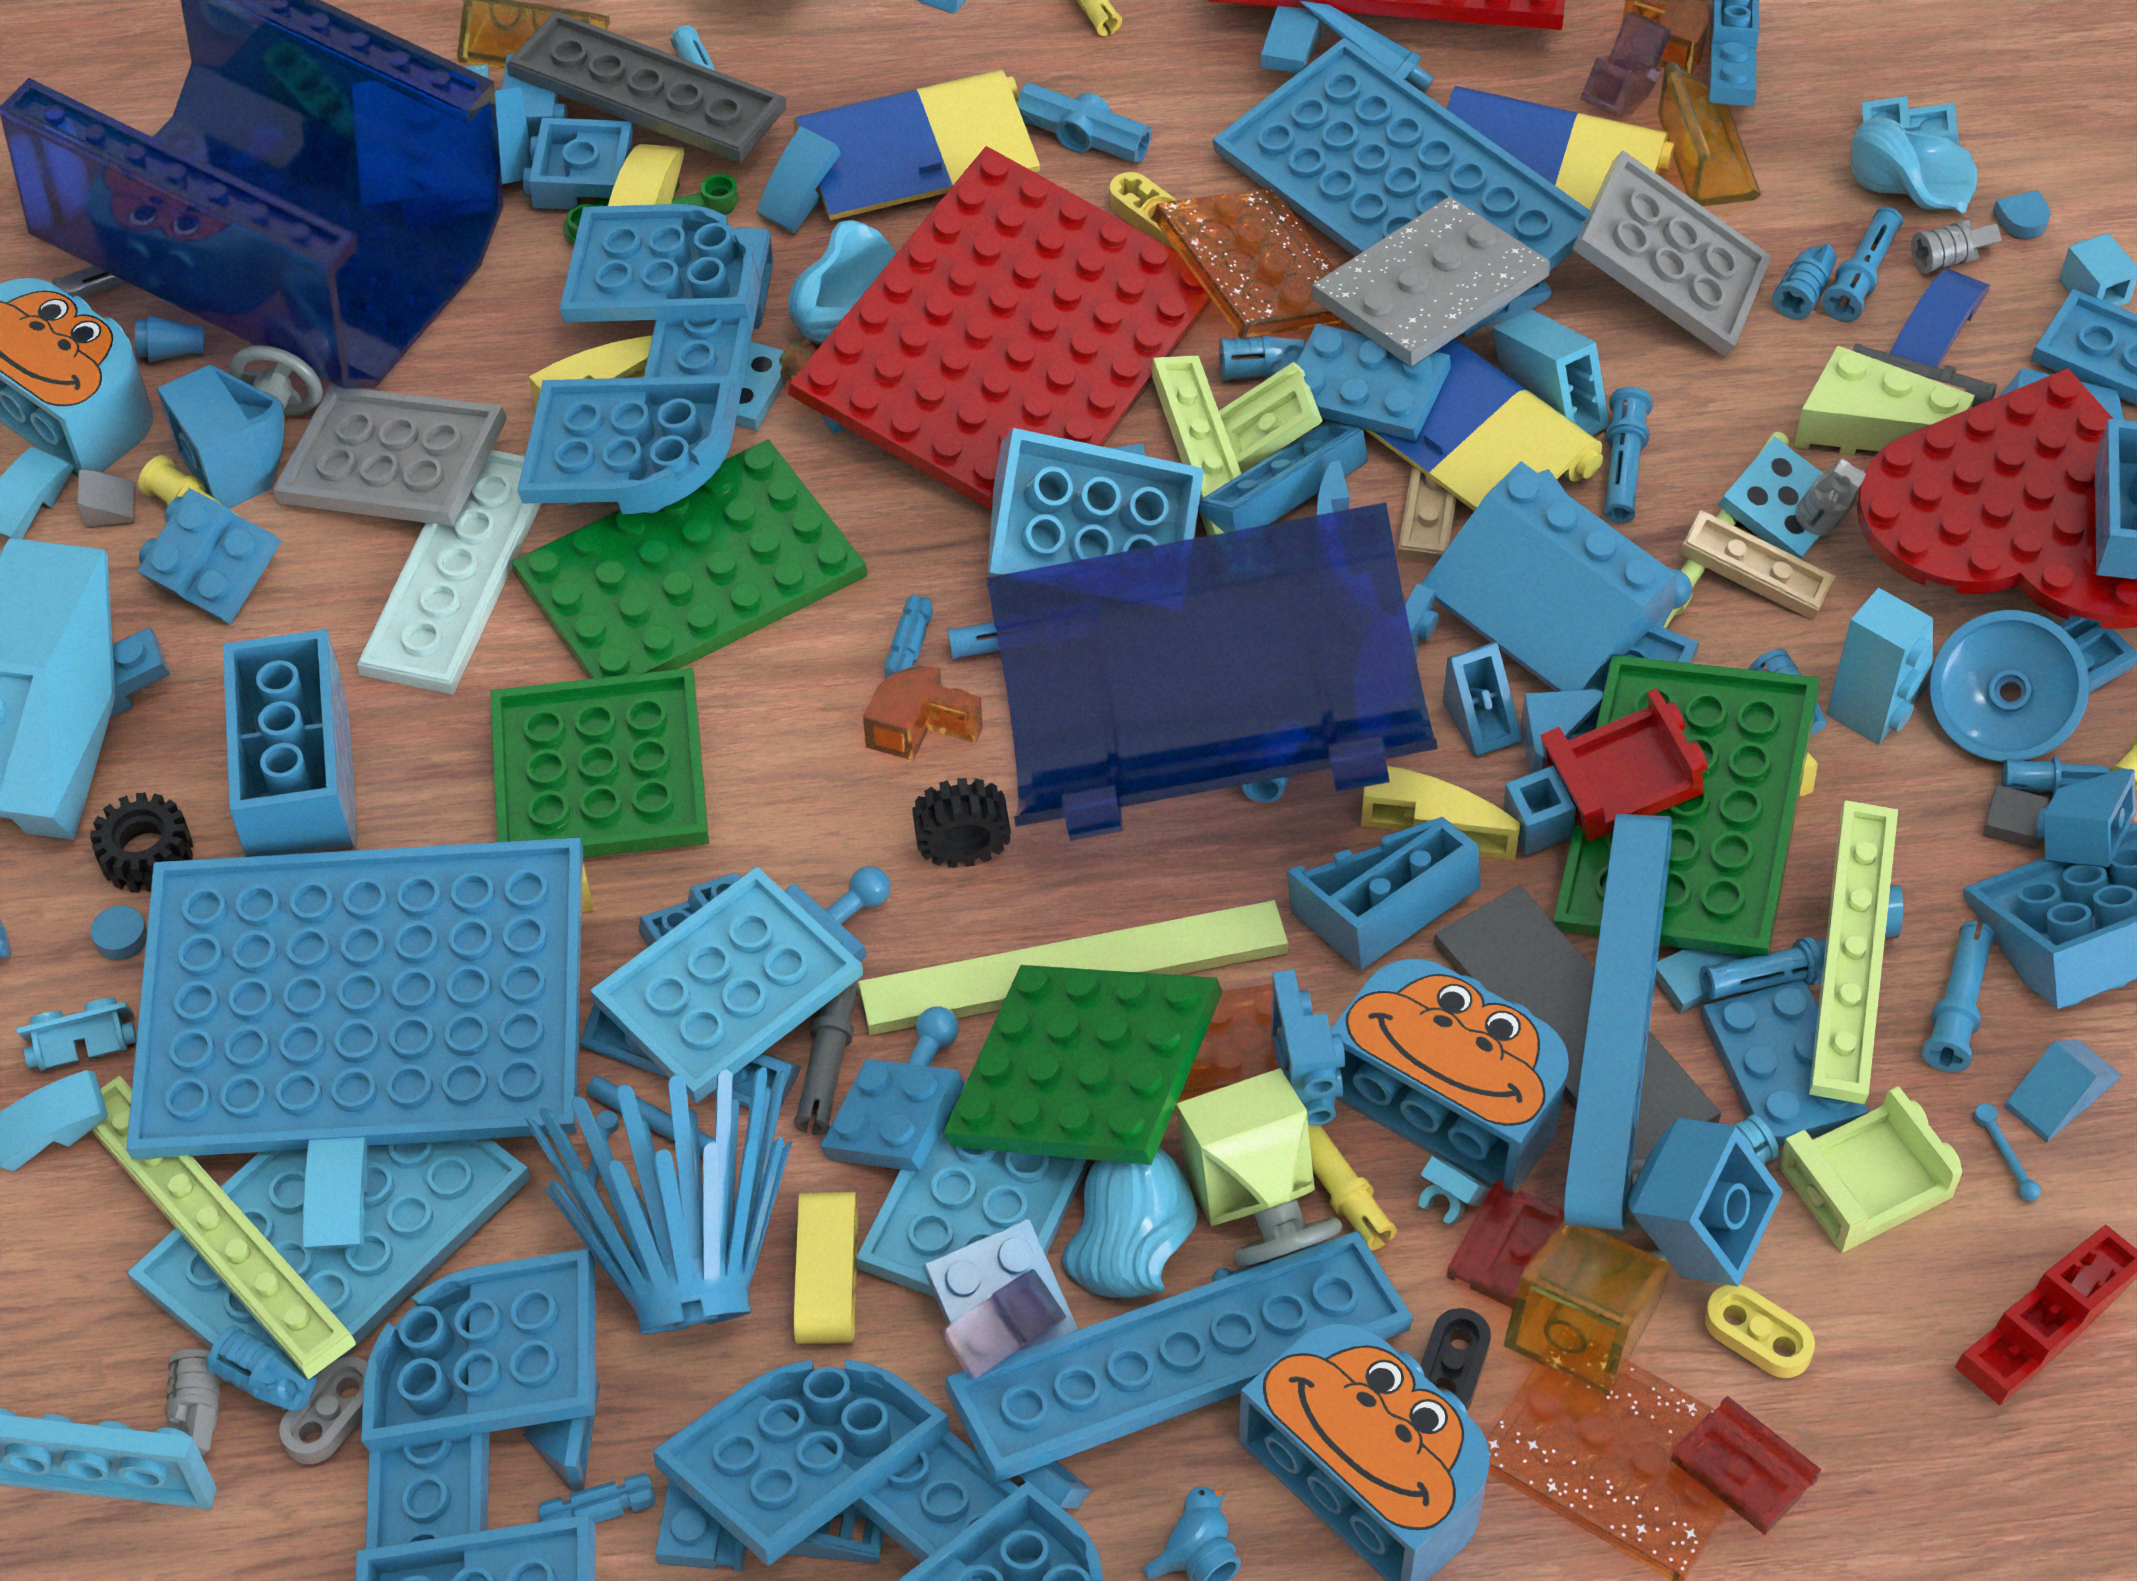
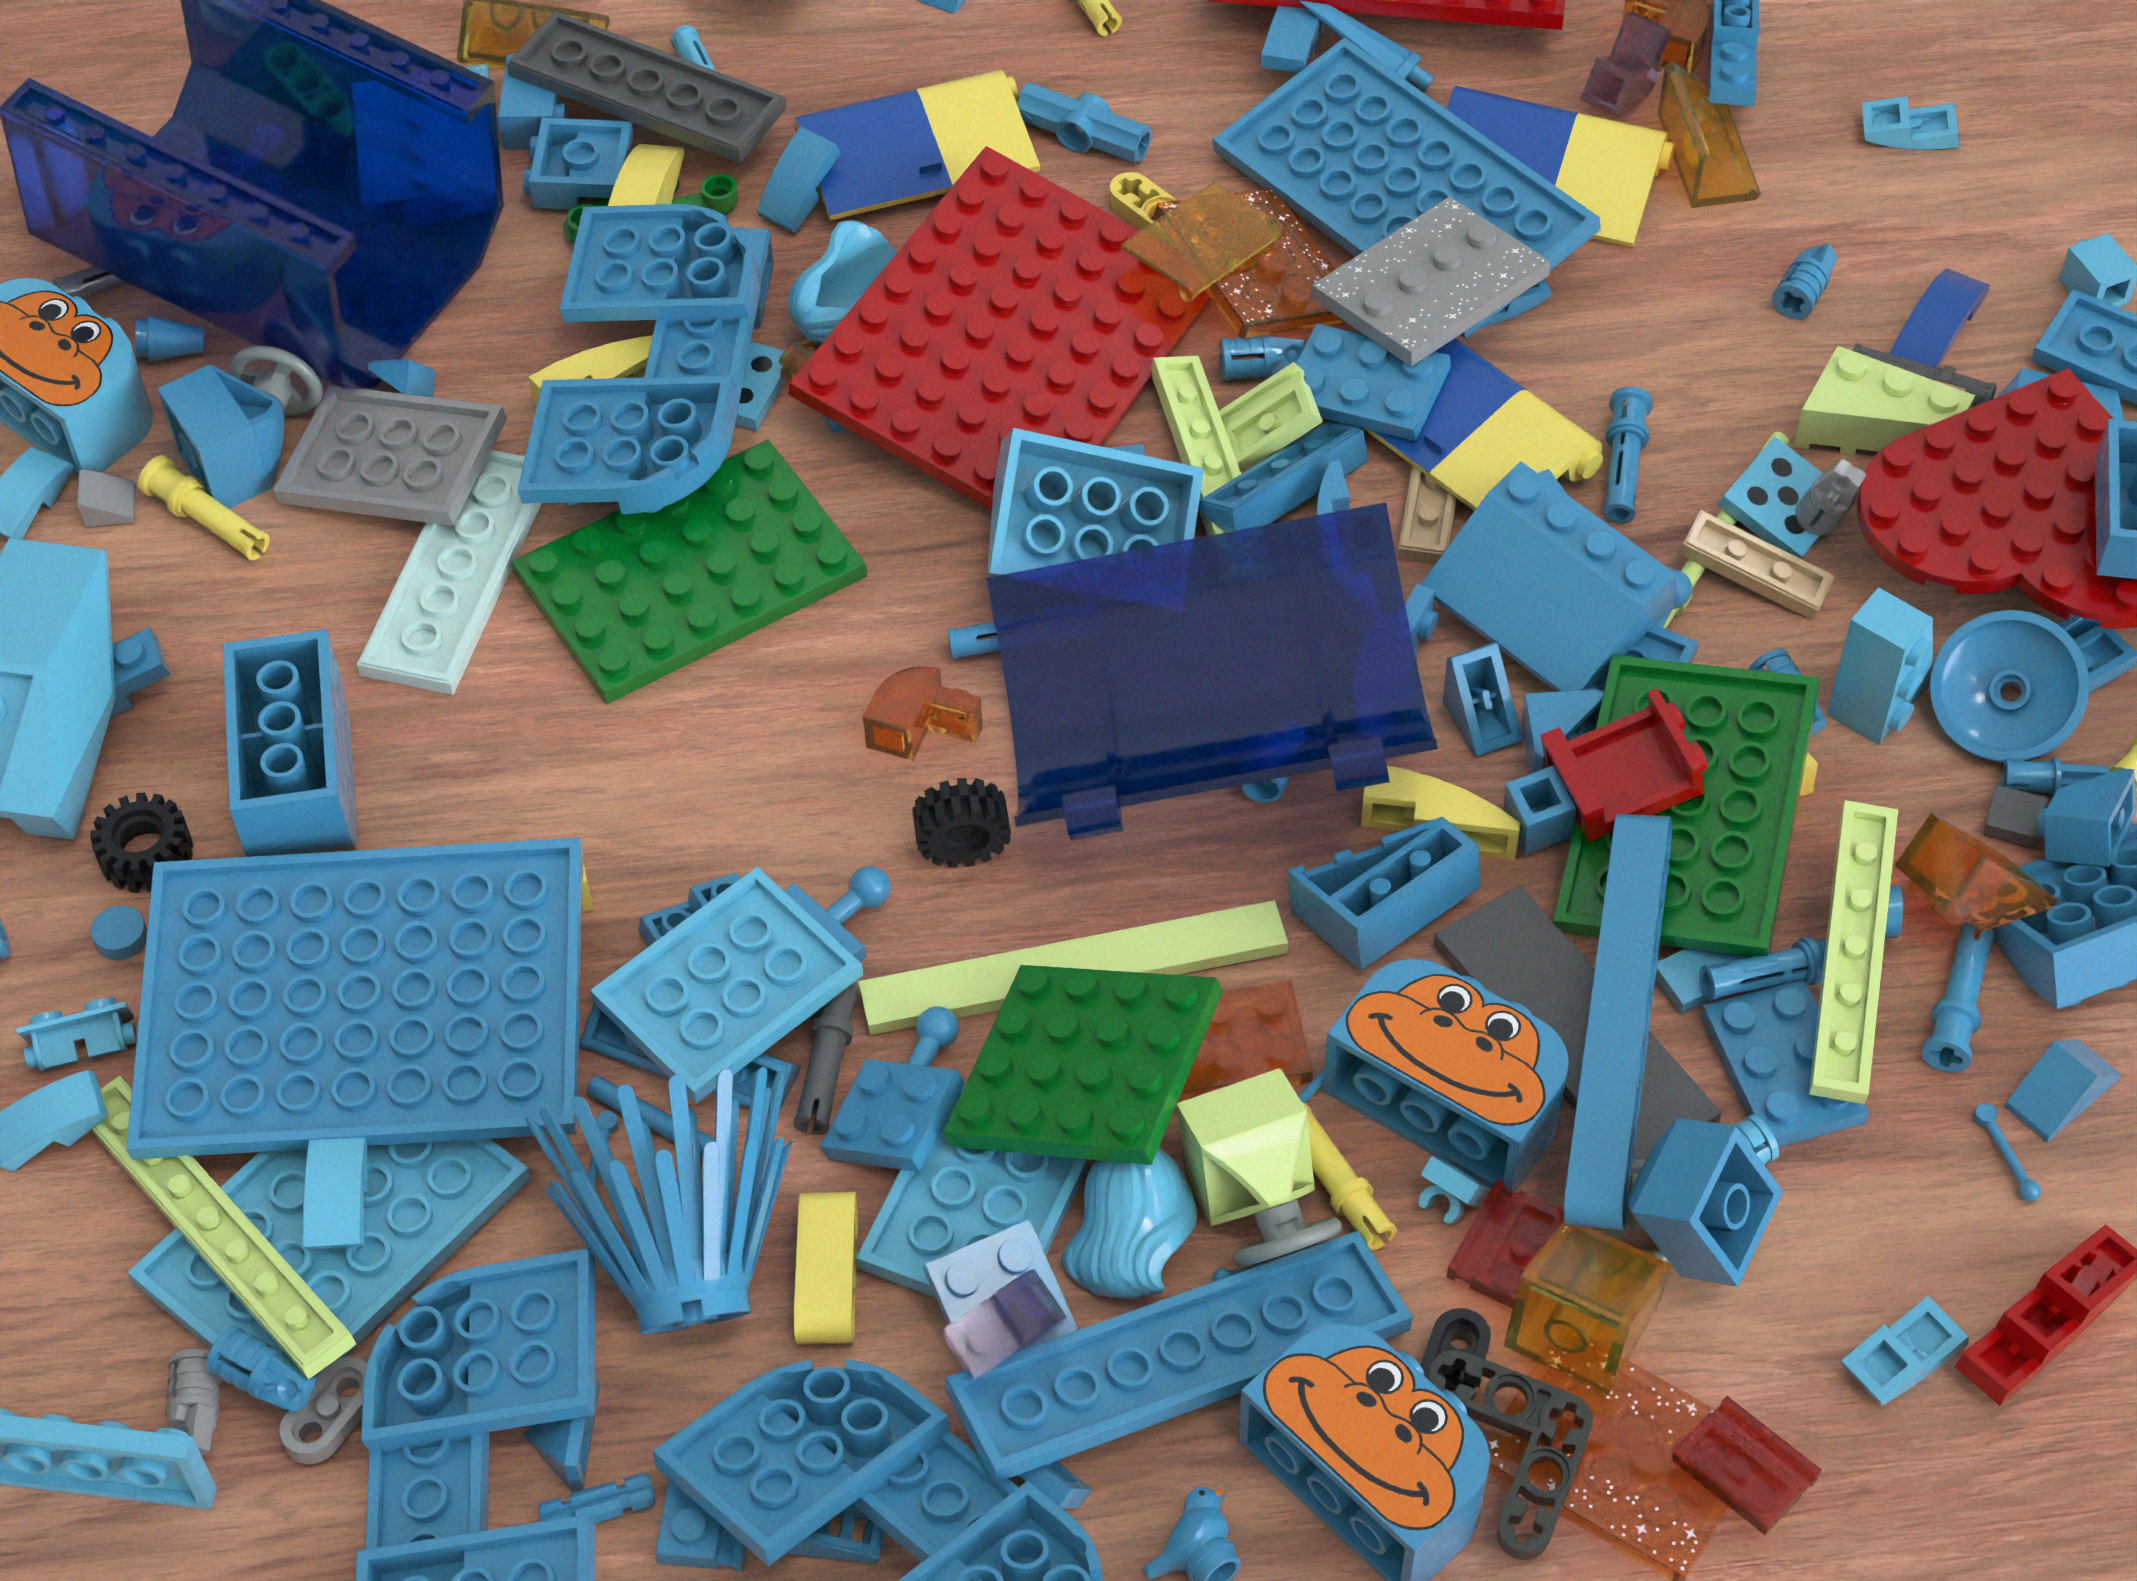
dark azure plate [137,488,282,625] -> none
dark azure slope [485,87,532,184] -> none
green plate [490,668,709,858] -> none
dark azure axle [884,595,933,684] -> none
dark azure plate [1270,969,1345,1126] -> none
medium azure slope [1492,309,1609,435] -> none
light grey plate [1572,150,1772,356] -> none
light yellow plate [1705,1285,1815,1378] -> none
yellowish green panel [1778,1086,1962,1253] -> none
dark azure pin [1821,207,1903,322] -> none
medium azure piece [1851,117,1977,215] -> none
light grey hinge [1911,220,2002,274] -> none
dark azure tile [1993,190,2050,239] -> none
none -> dark azure slope [368,359,435,397]
none -> clear yellow piece [1121,182,1285,302]
none -> pearl dark grey beam [1428,1349,1593,1560]
none -> medium azure slope [1841,1296,1969,1406]
none -> clear orange slope [1895,813,2058,931]

